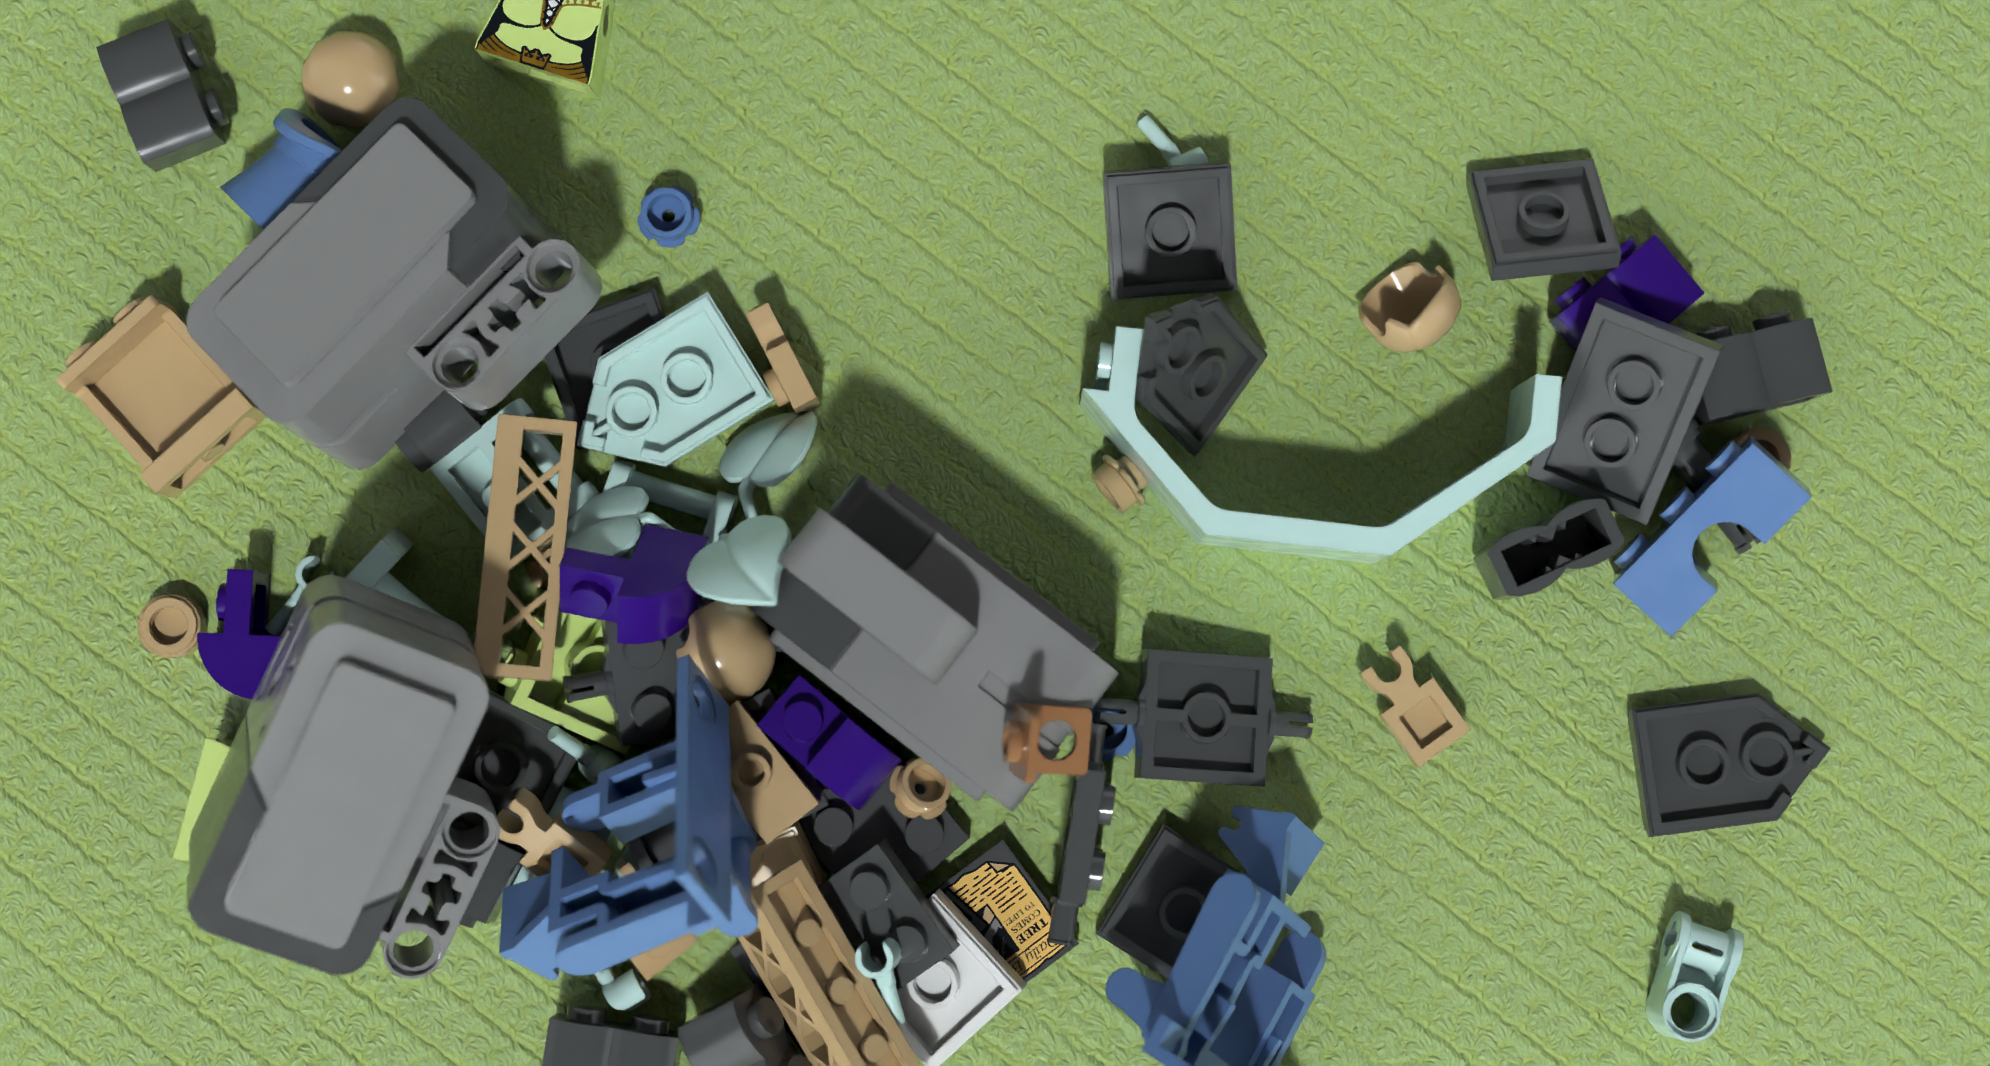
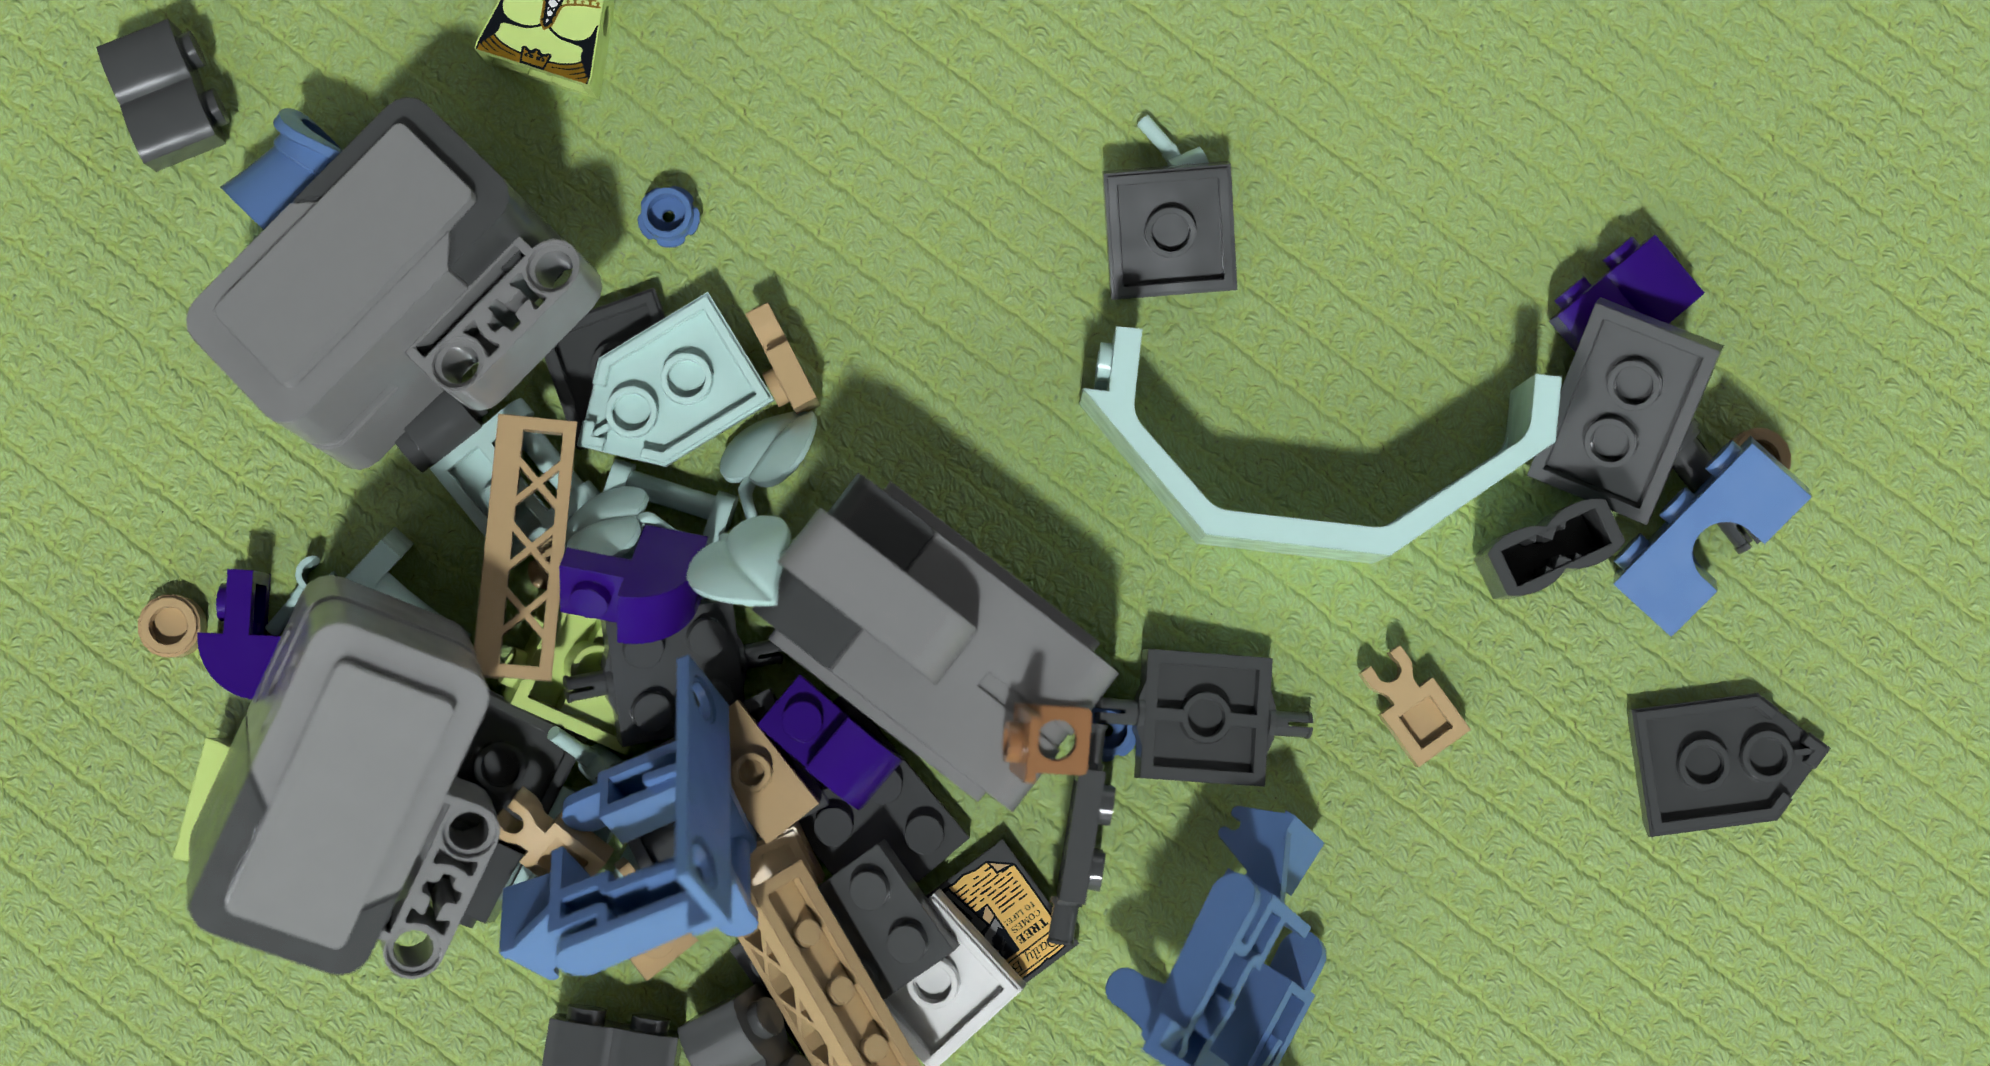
tan panel [56,295,267,499] -> none
tan hair [302,31,400,128] -> none
light aqua hand [594,967,651,1011] -> none
tan hair [676,601,776,705] -> none
light aqua hand [855,937,905,1026] -> none
tan plate [889,757,952,820] -> none
tan plate [1090,455,1148,514] -> none
dark grey tile [1095,824,1243,979] -> none
dark grey tile [1135,293,1268,456] -> none
tan hair [1359,262,1462,353] -> none
dark grey tile [1466,159,1622,281] -> none
light aqua piece [1646,910,1744,1042] -> none
dark grey brick [1694,311,1833,427] -> none

